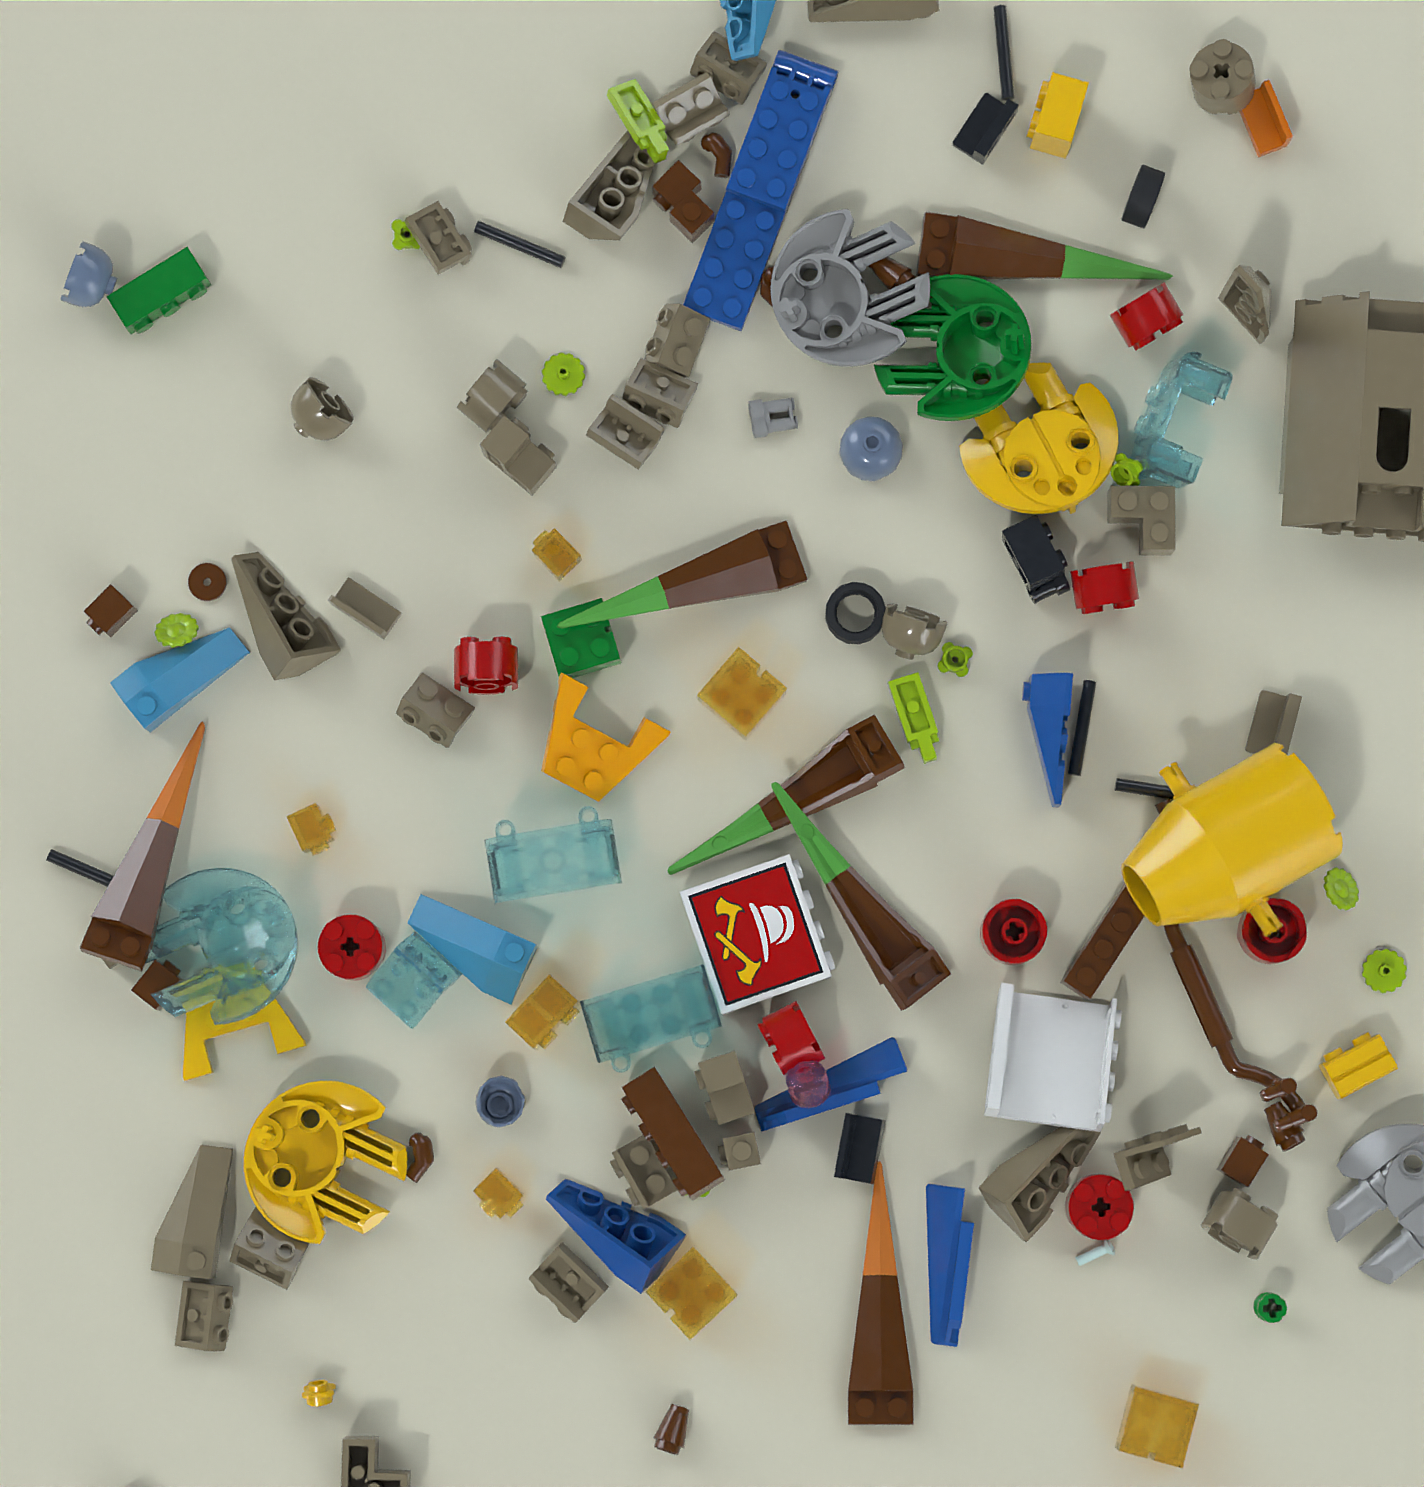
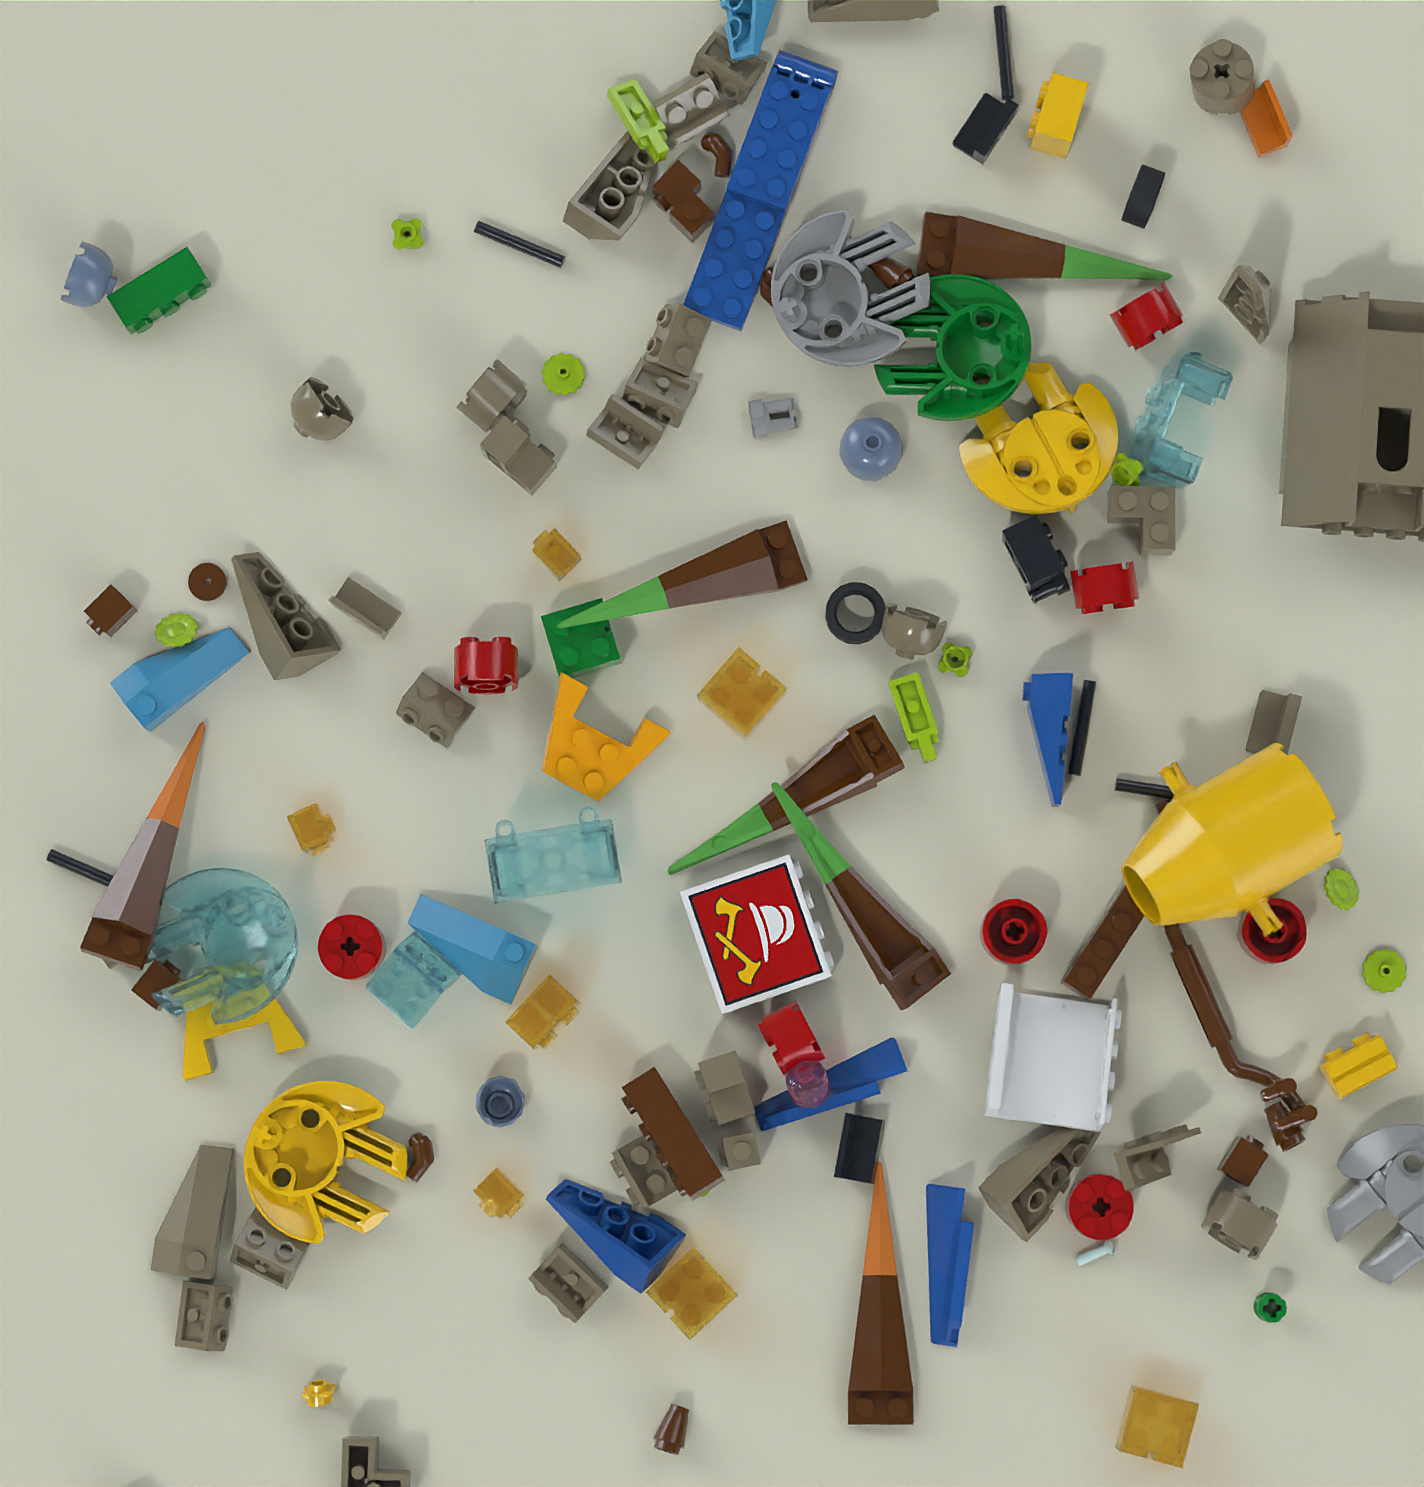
dark tan bracket [405,201,472,275] -> none
clear light blue container [580,964,722,1073] -> none

